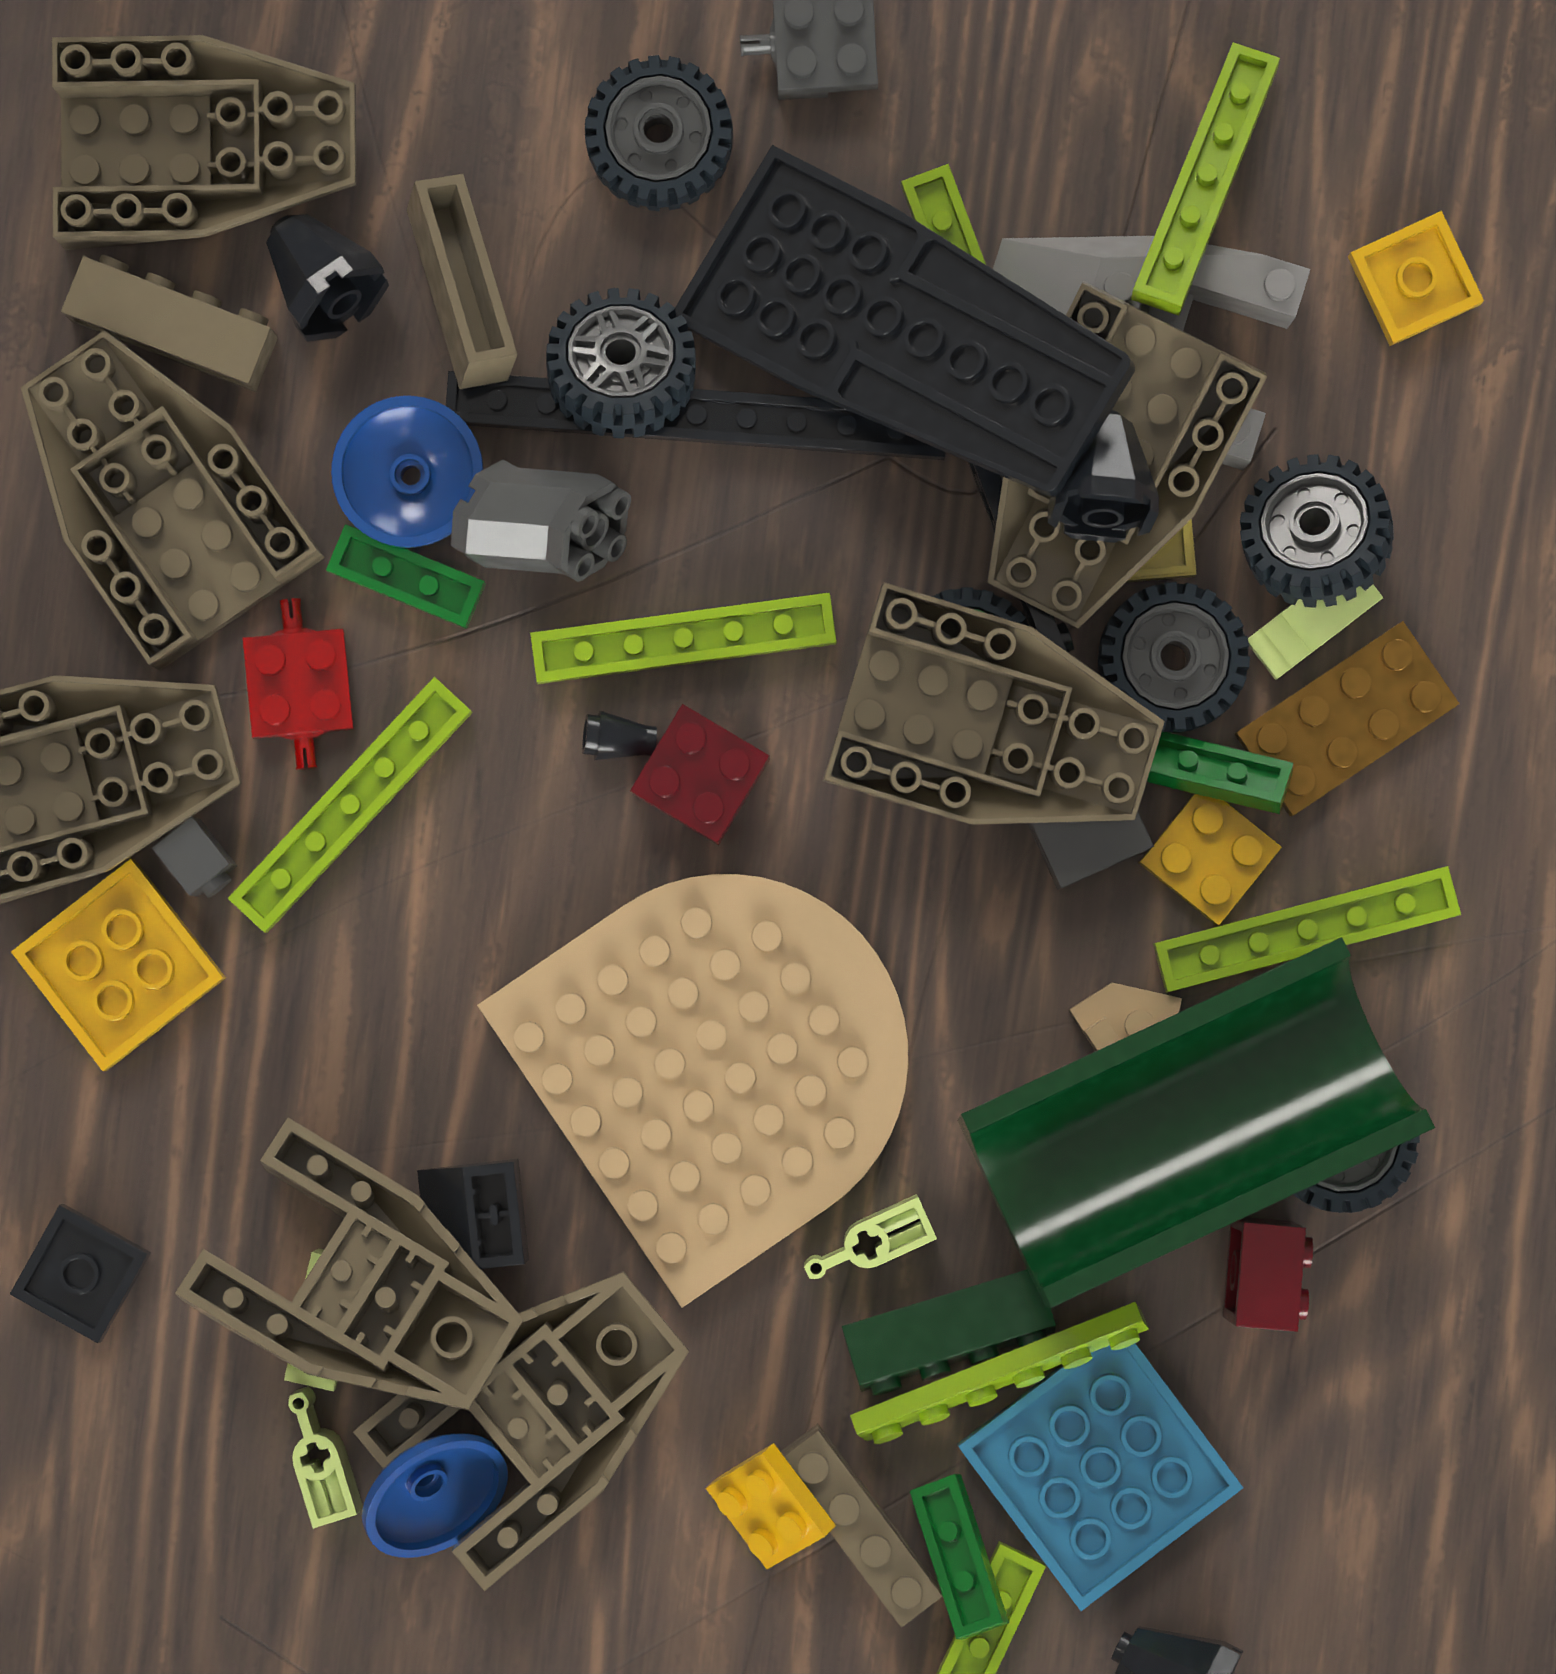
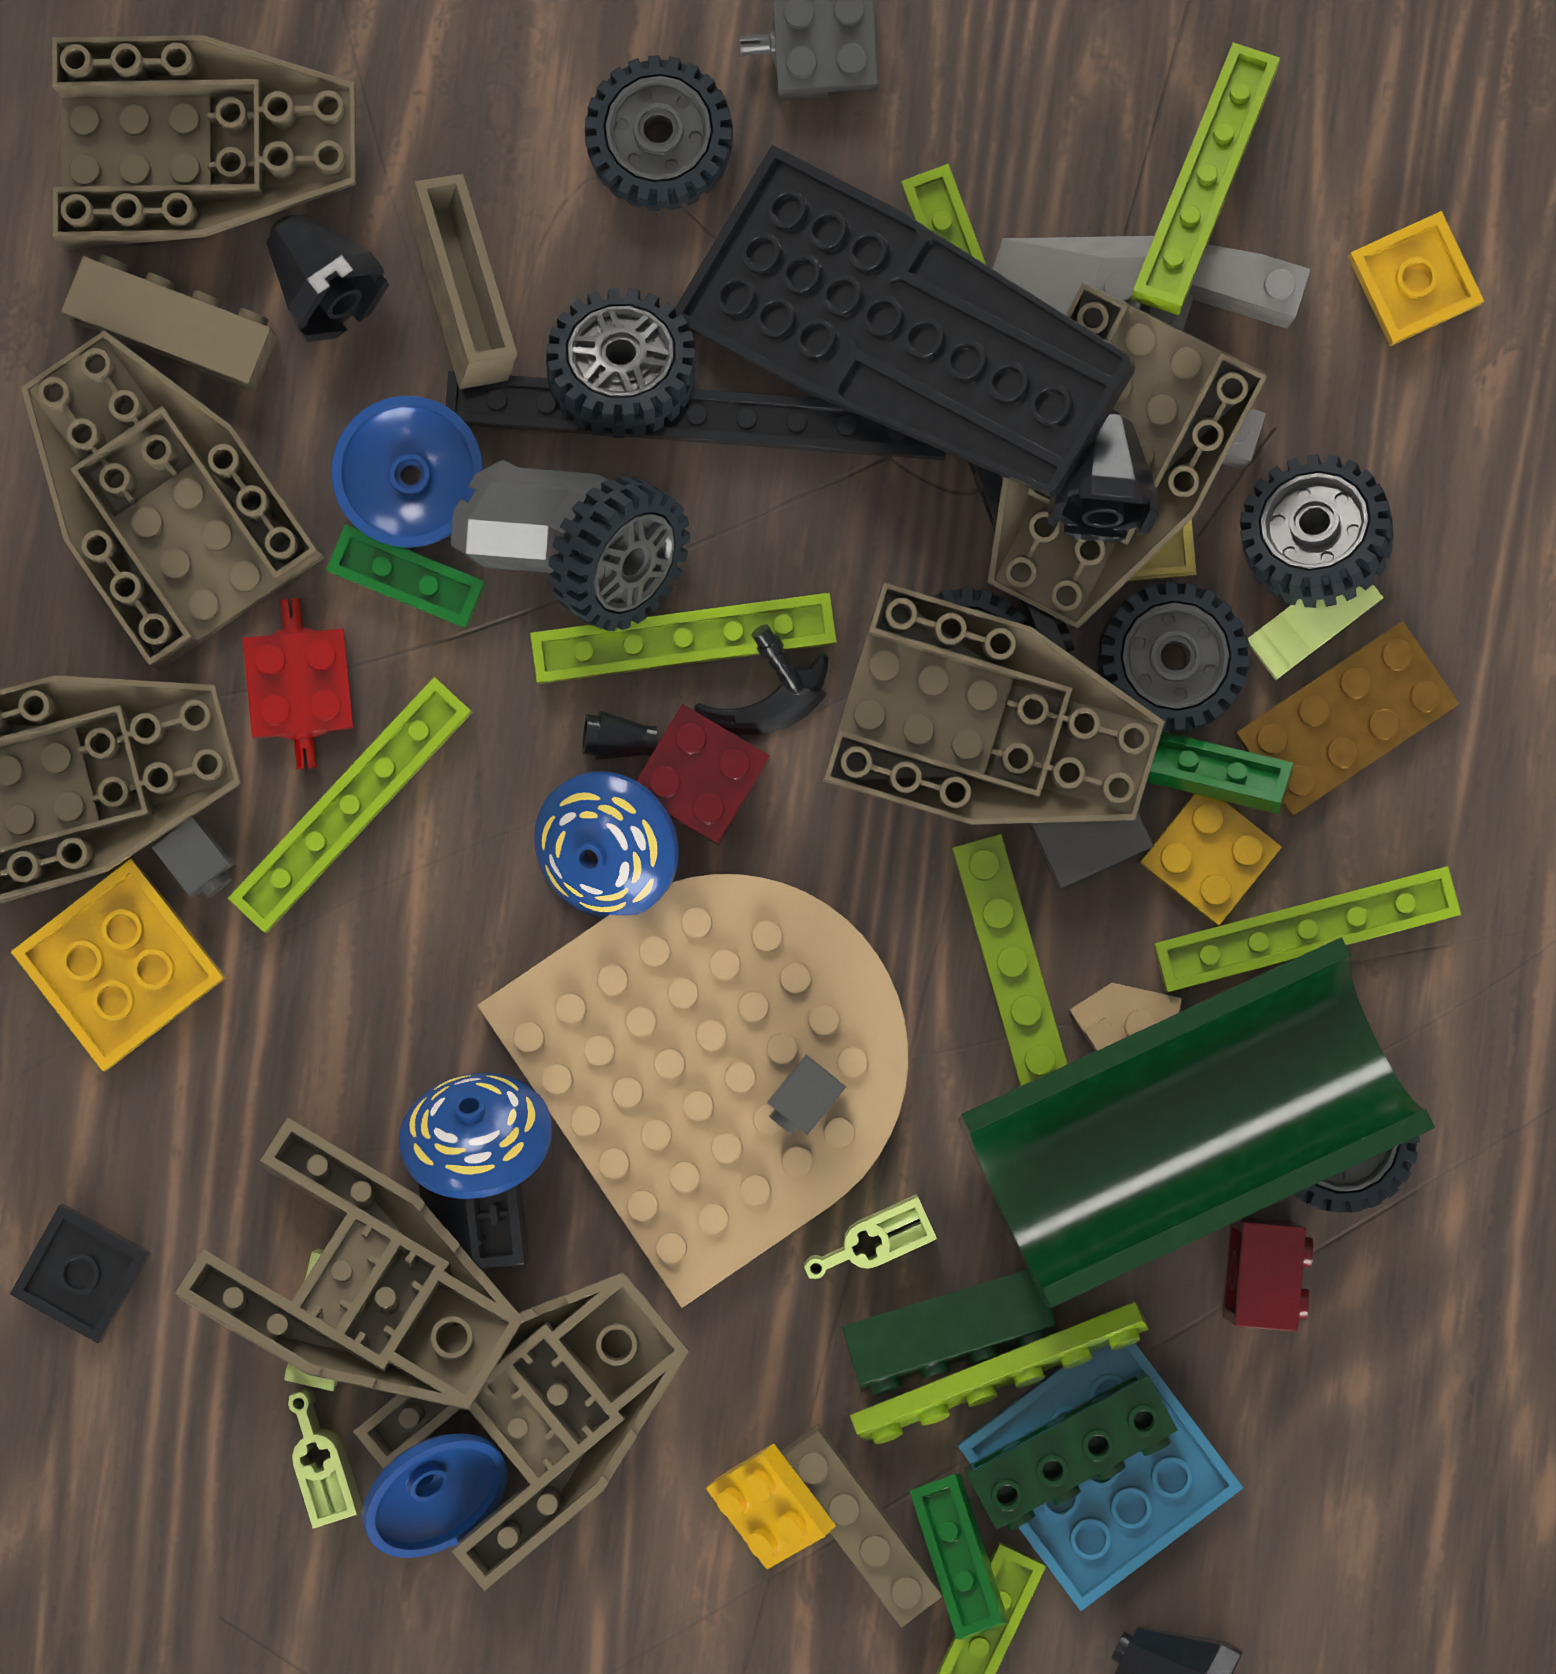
none -> blue dish [399,1072,552,1199]
none -> blue dish [534,771,679,919]
none -> black wheel [548,476,690,631]
none -> black piece [694,624,829,734]
none -> dark grey brick [767,1054,846,1136]
none -> lime plate [952,834,1067,1086]
none -> dark green brick [964,1370,1178,1530]

